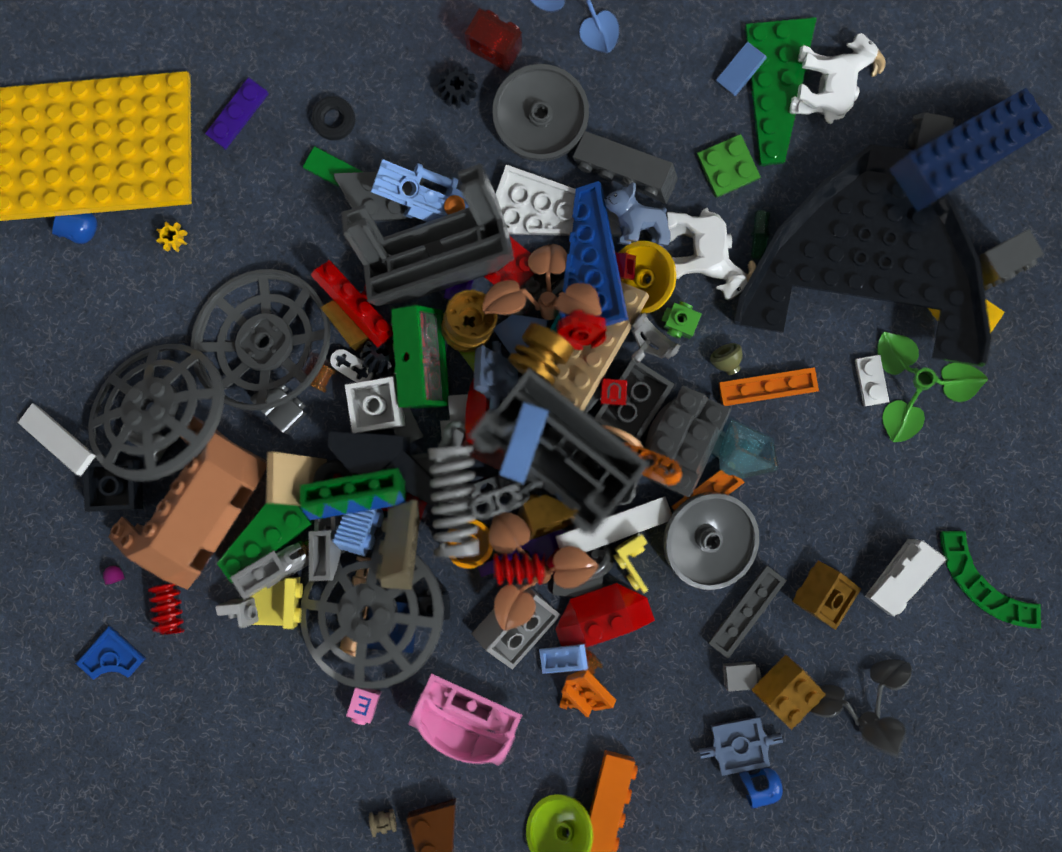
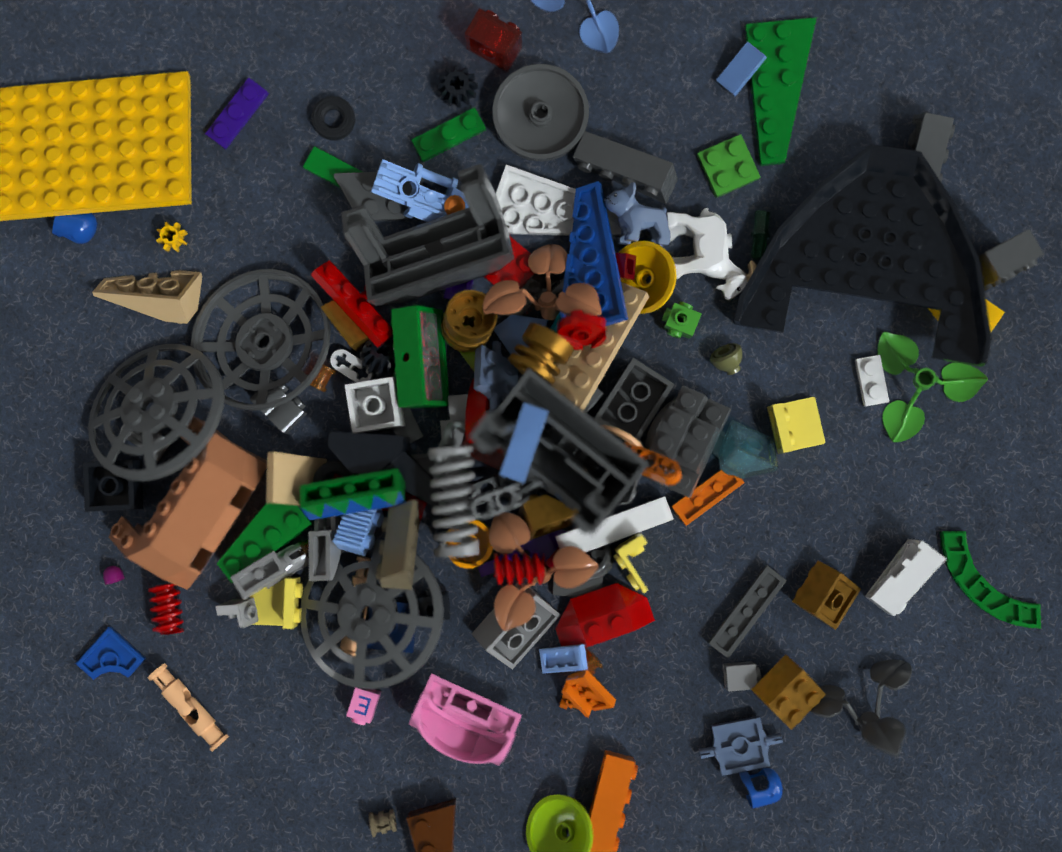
white tile [18,403,96,476] -> none
red tile [601,379,627,406] -> none
light grey helmet [631,312,680,363] -> none
dark grey dish [663,492,759,590] -> none
orange plate [718,367,819,406] -> none
white animal [789,33,885,124] -> none
dark blue brick [890,88,1053,212] -> none
none -> tan wedge [92,270,202,324]
none -> light nougat piece [148,663,229,752]
none -> green plate [412,107,486,162]
none -> light yellow bracket [767,397,825,454]

